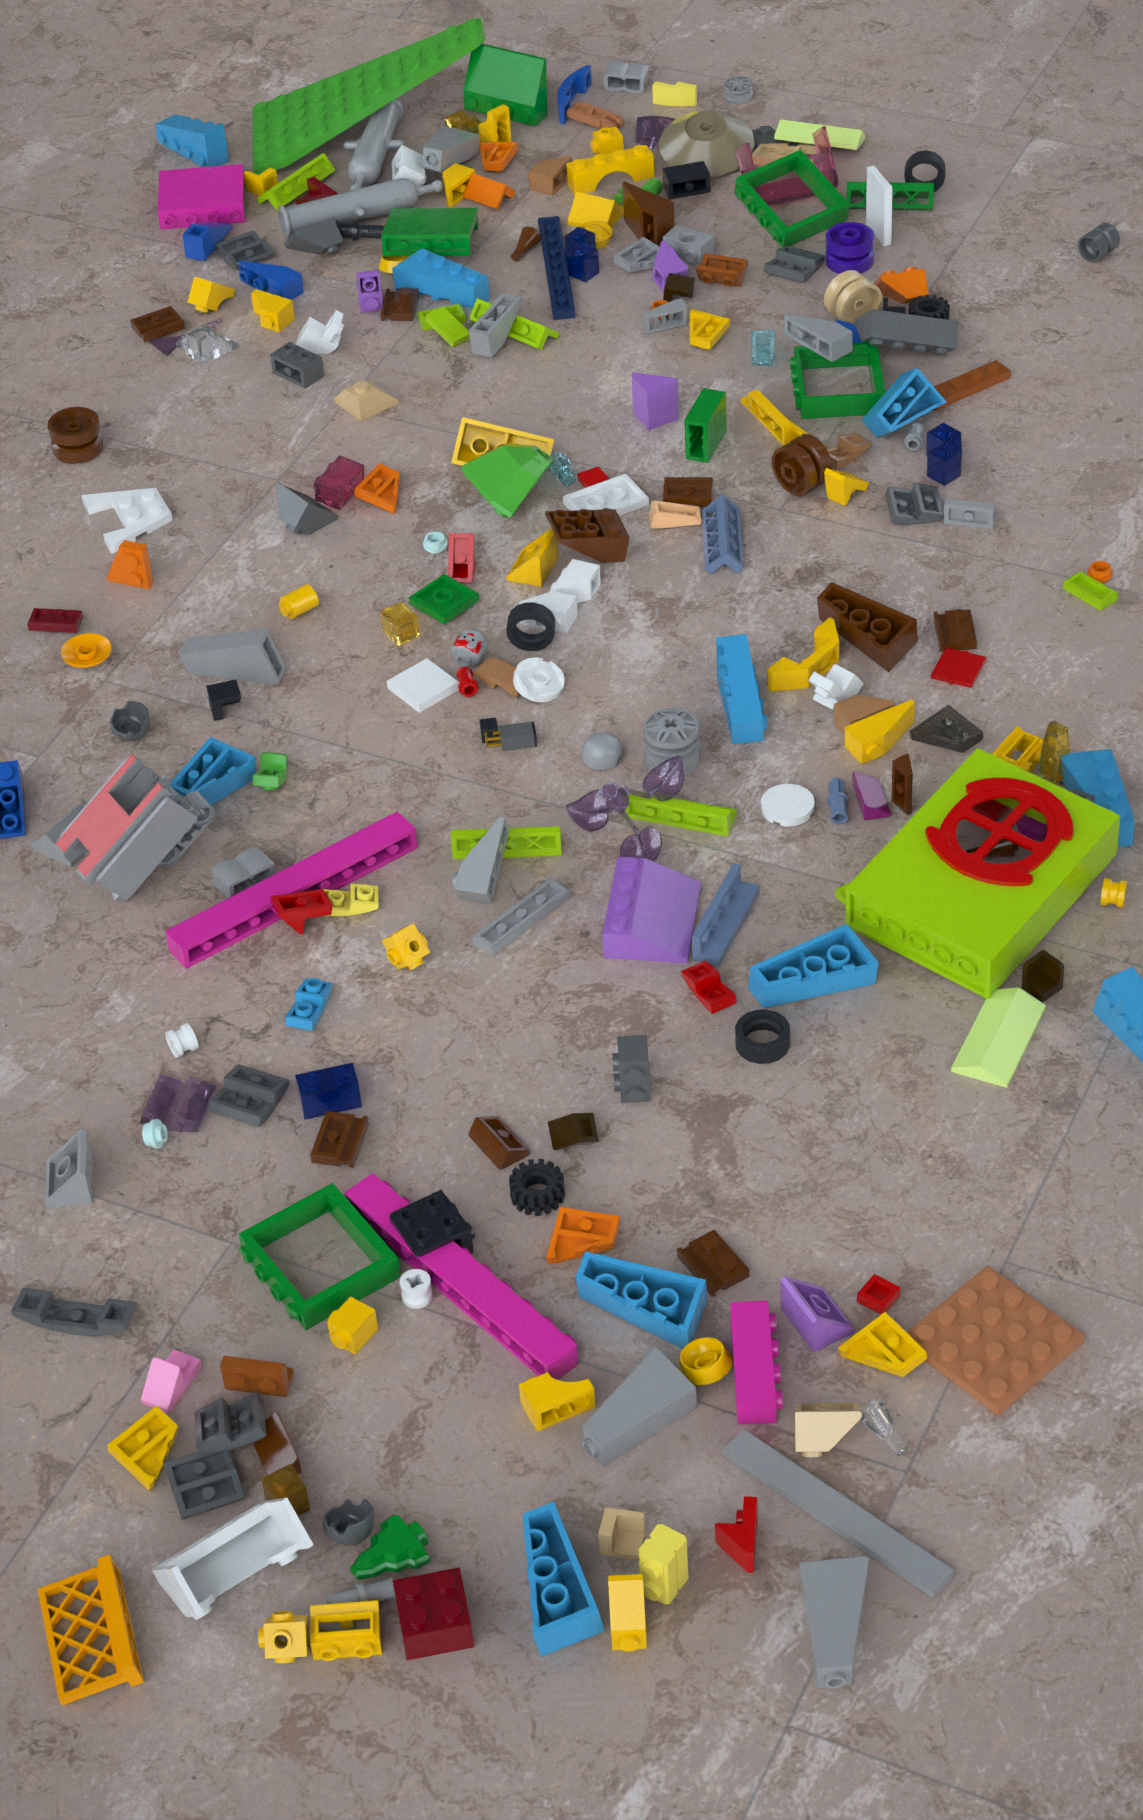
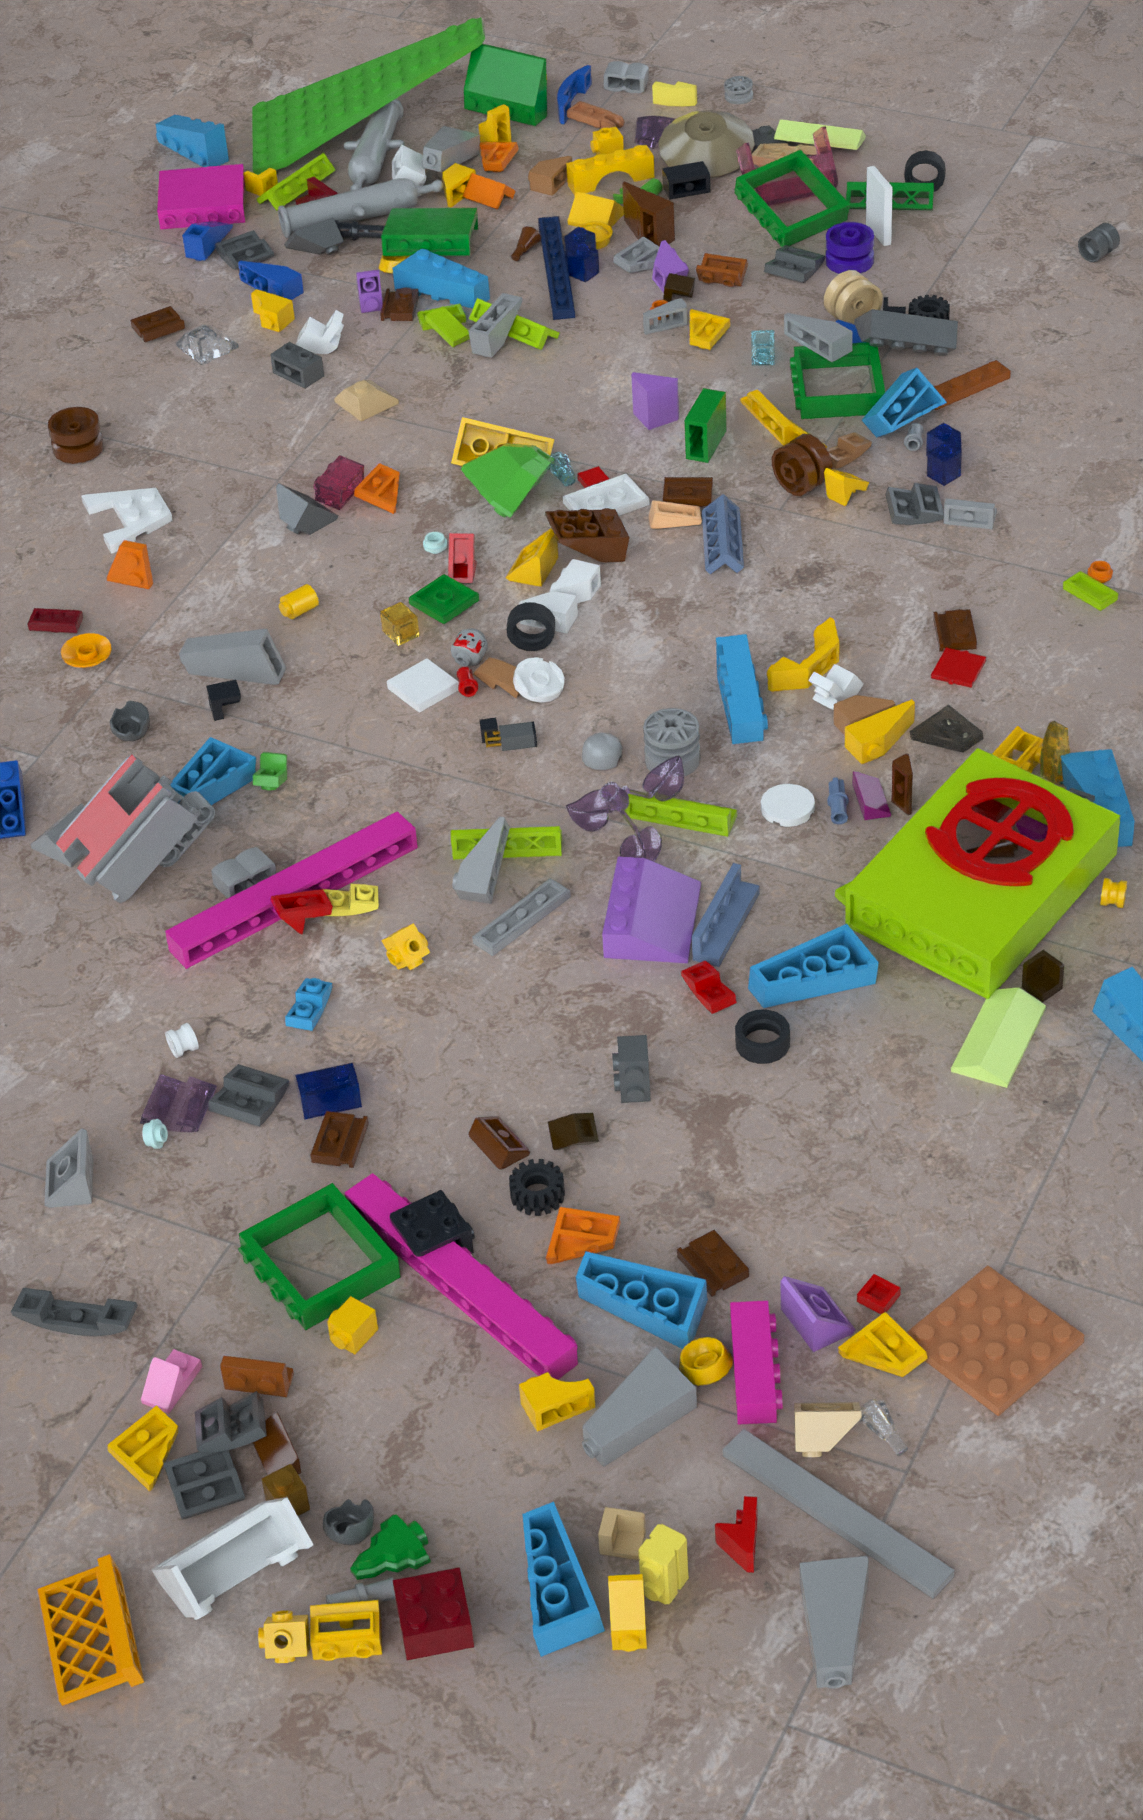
clear purple piece [149,318,222,356] -> none
yellow arch [187,277,235,313] -> none
white wheel [399,1269,433,1309] -> none
clear yellow slope [445,110,482,134] -> none
light grey brick [663,225,715,266] -> none
reddish brown wedge [817,582,918,672] -> none
orange slope [874,267,929,304] -> none

